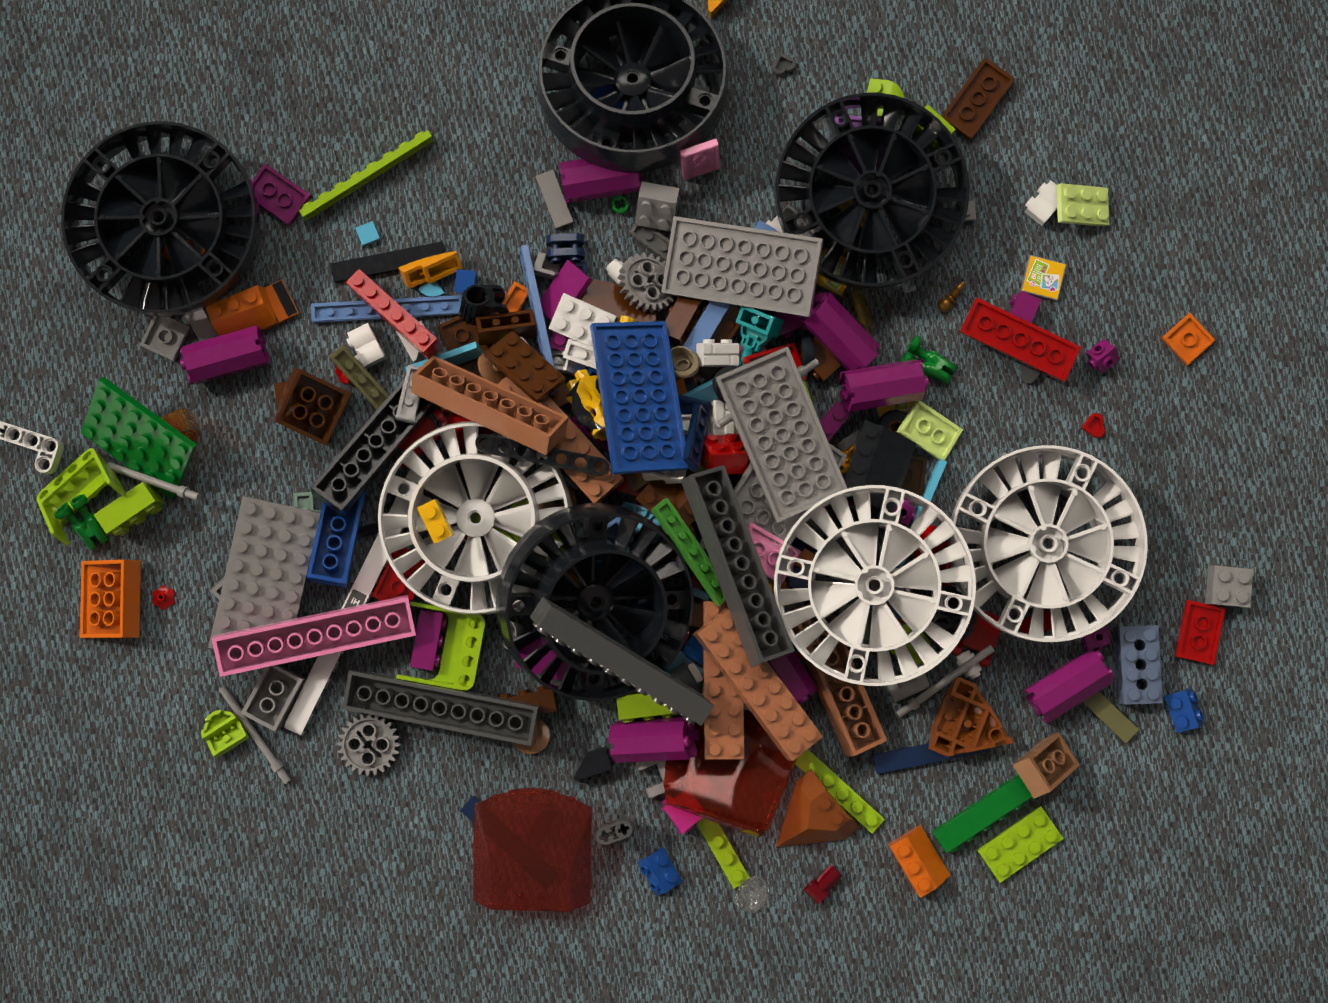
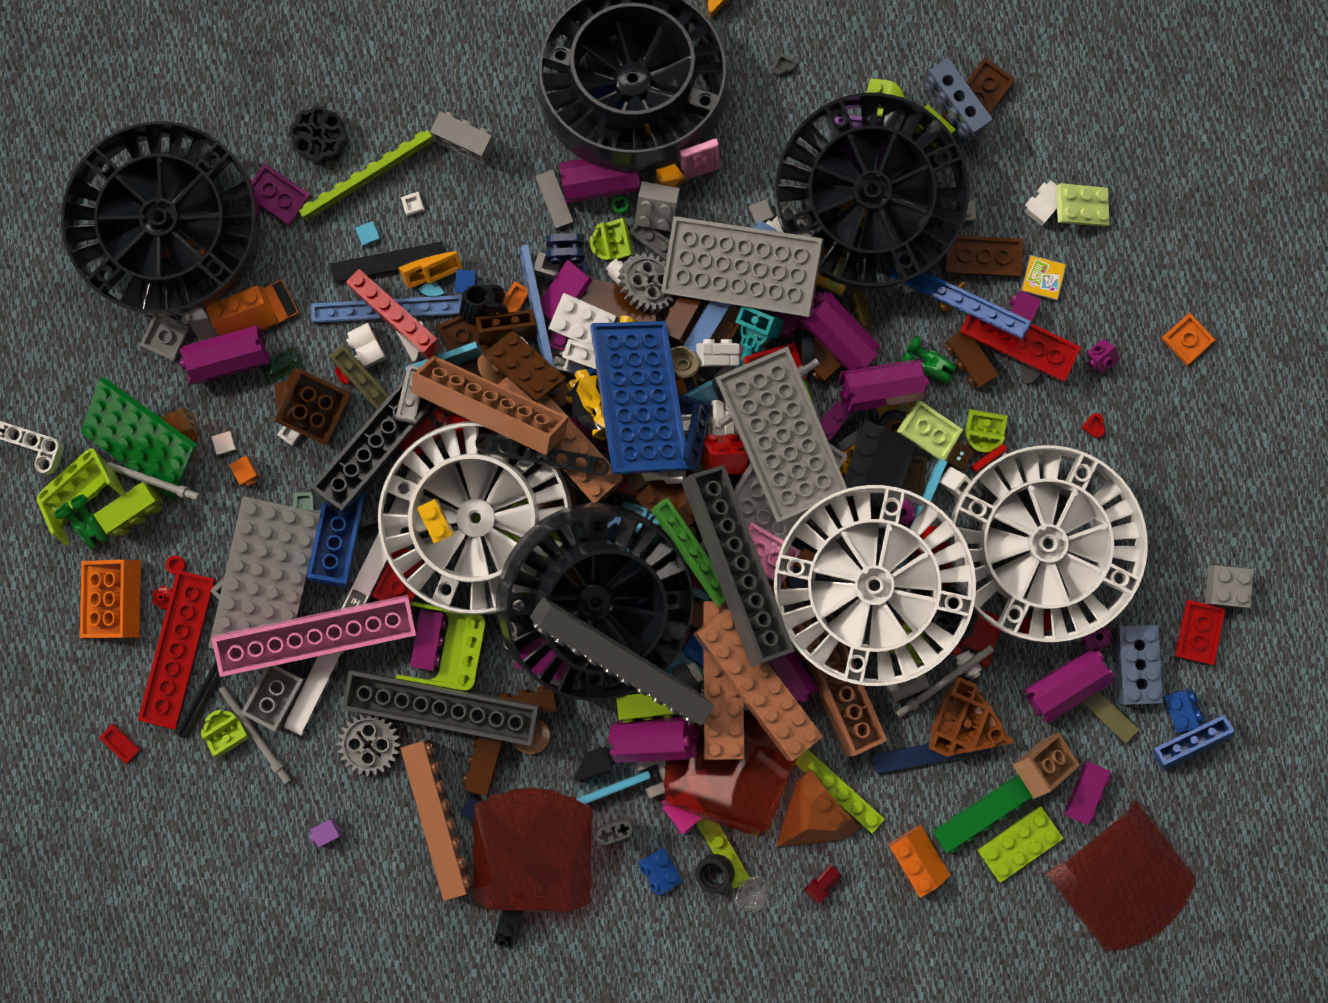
none -> red tile [99,724,141,765]
none -> red plate [138,570,216,729]
none -> red tile [166,555,186,575]
none -> black axle [177,660,220,739]
none -> white tile [212,431,237,455]
none -> orange brick [229,456,260,487]
none -> clear green slope [261,347,303,384]
none -> white tile [277,426,302,447]
none -> black connector [289,106,348,165]
none -> medium lavender brick [309,818,342,847]
none -> white tile [401,192,425,216]
none -> nougat brick [401,739,472,901]
none -> light grey brick [430,111,495,165]
none -> reddish brown brick [462,736,503,796]
none -> black slope [493,902,524,949]
none -> medium azure tile [576,770,651,806]
none -> lime slope [590,218,634,261]
none -> light orange slope [656,164,685,188]
none -> black tyre [695,854,735,894]
none -> light grey tile [748,199,773,225]
none -> blue tile [888,260,1032,340]
none -> sand blue brick [924,58,993,143]
none -> white slope [939,467,982,507]
none -> reddish brown plate [945,235,1023,278]
none -> reddish brown brick [945,333,998,390]
none -> dark brown brick [945,441,974,472]
none -> lime slope [965,409,1008,452]
none -> red tile [969,444,1007,473]
none -> clear red windscreen [1044,800,1196,950]
none -> magenta brick [1063,761,1111,825]
none -> blue brick [1153,714,1235,771]

